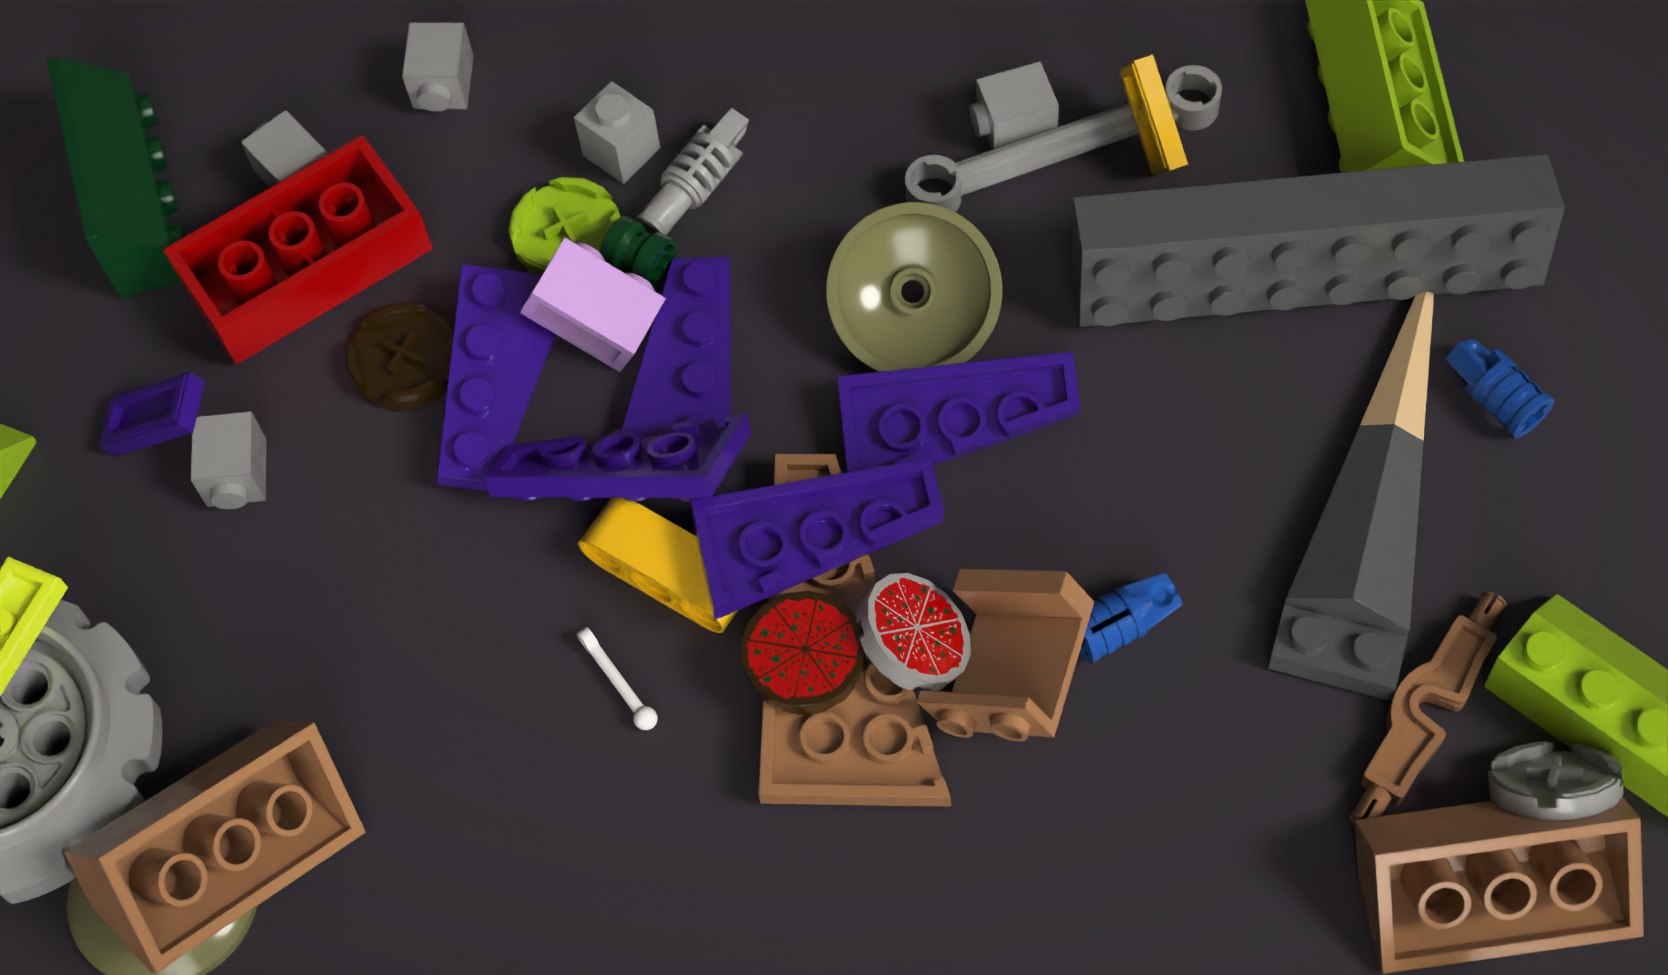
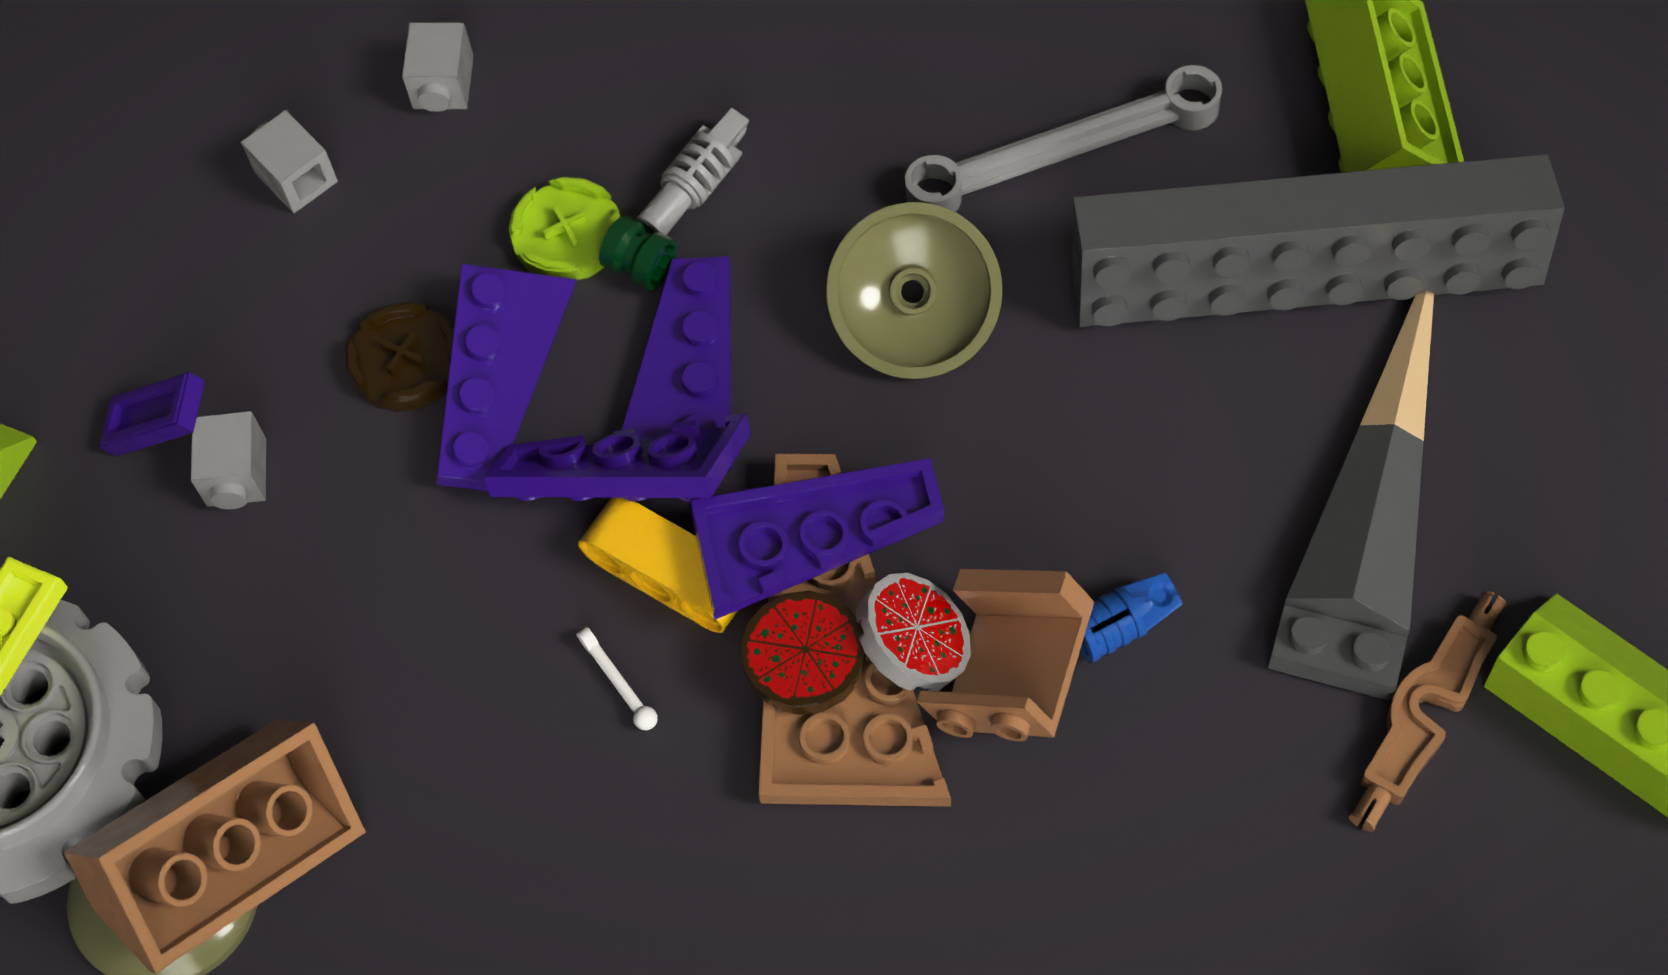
dark green slope [46,56,186,300] -> none
red brick [163,135,433,365] -> none
lavender brick [520,238,666,372] -> none
light grey brick [574,81,661,184] -> none
dark purple wing [837,352,1081,472] -> none
light grey brick [969,62,1059,150] -> none
yellow tile [1119,55,1188,176] -> none
medium nougat slope [1354,796,1644,974] -> none
blue hinge [1446,339,1555,438] -> none
light grey tile [1488,741,1624,820] -> none

